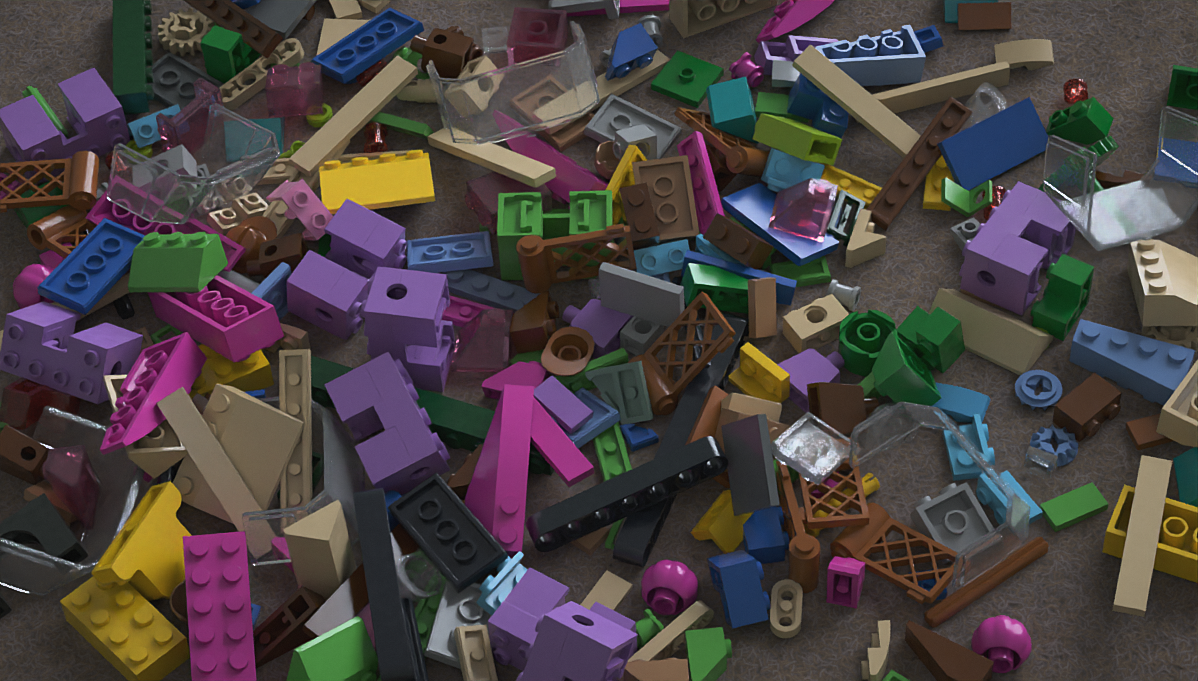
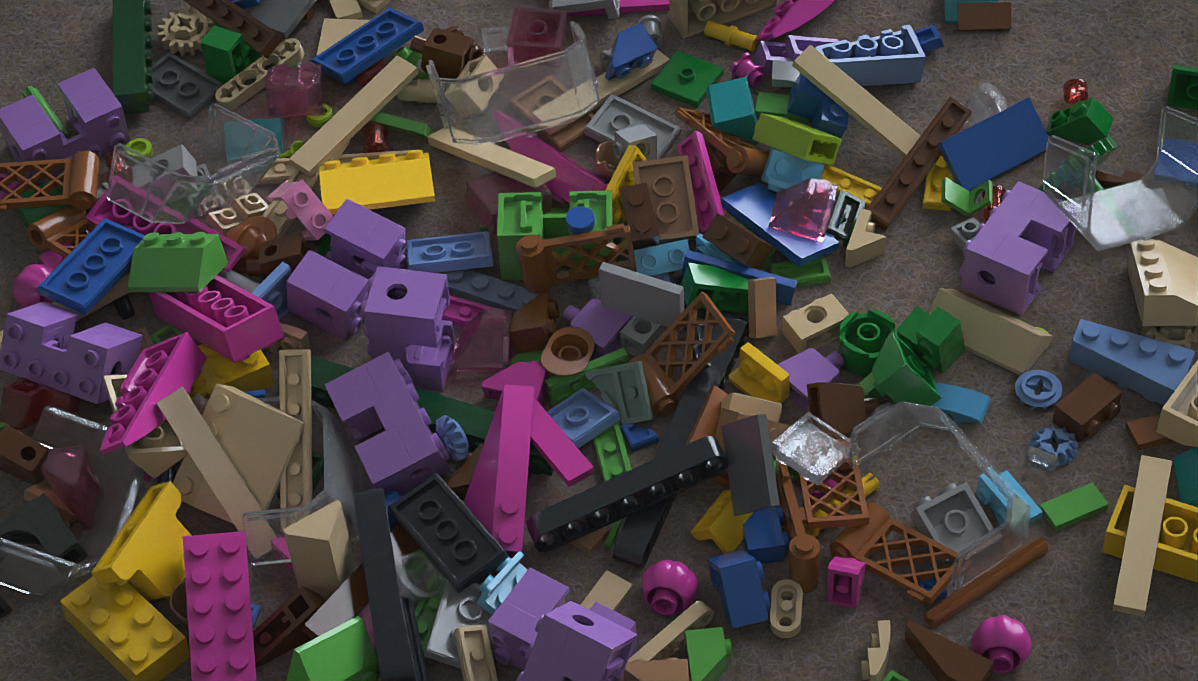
medium azure bracket [127,104,188,148] -> none
clear pink panel [156,77,227,155] -> none
medium lavender tile [534,376,593,434] -> none
bright green brick [636,609,664,649] -> none
light grey bush [826,279,861,312] -> none
tan tile [855,61,1010,123] -> none
medium azure bracket [942,414,995,481] -> none
tan slope [994,39,1054,71] -> none
green brick [1030,254,1094,341] -> none
none -> medium blue gear [436,415,469,461]
none -> blue tile [566,206,595,234]
none -> yellow pin [704,20,758,52]

